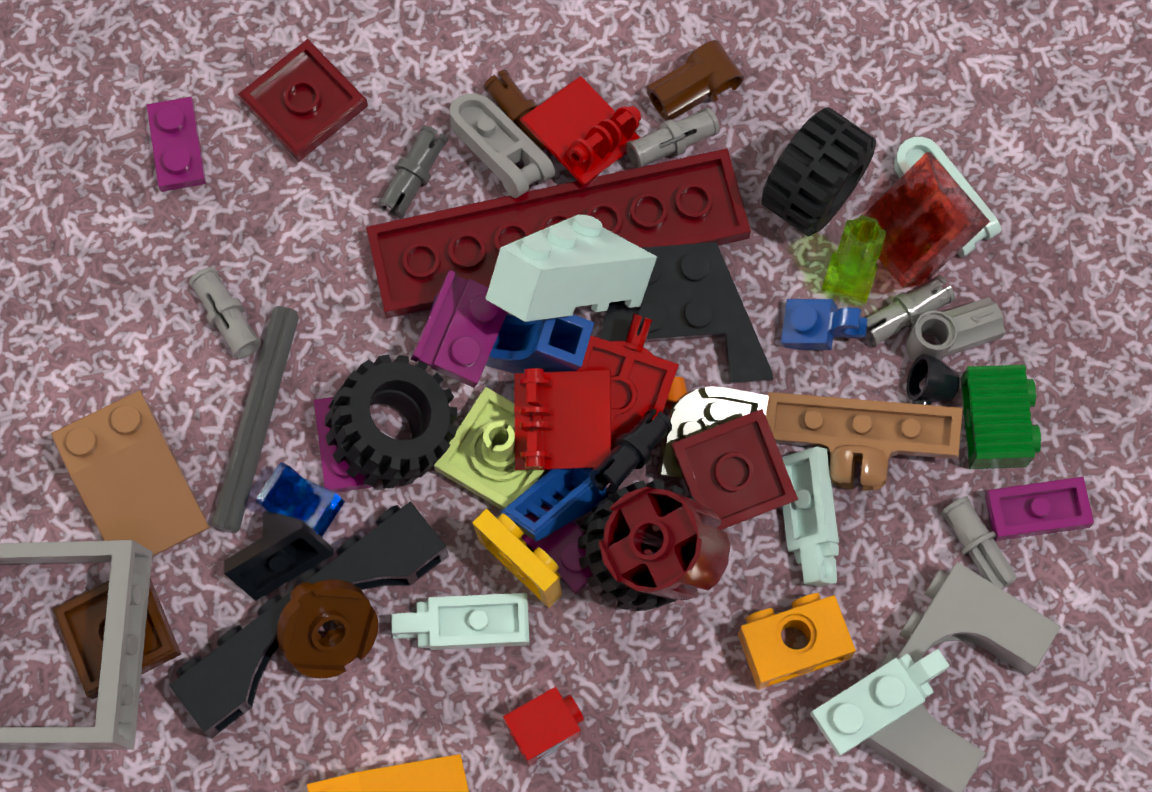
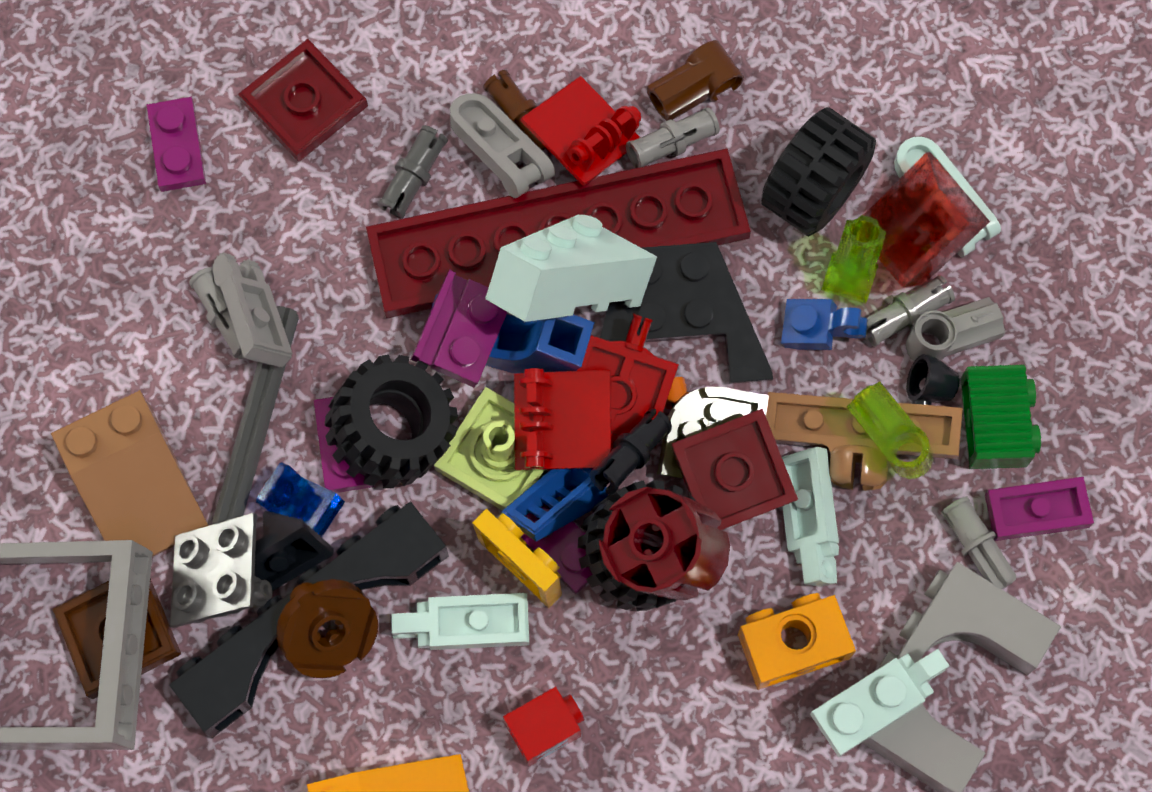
none -> flat silver hinge [170,513,272,628]
none -> light grey hinge [212,252,293,368]
none -> clear neon green piece [847,382,933,479]

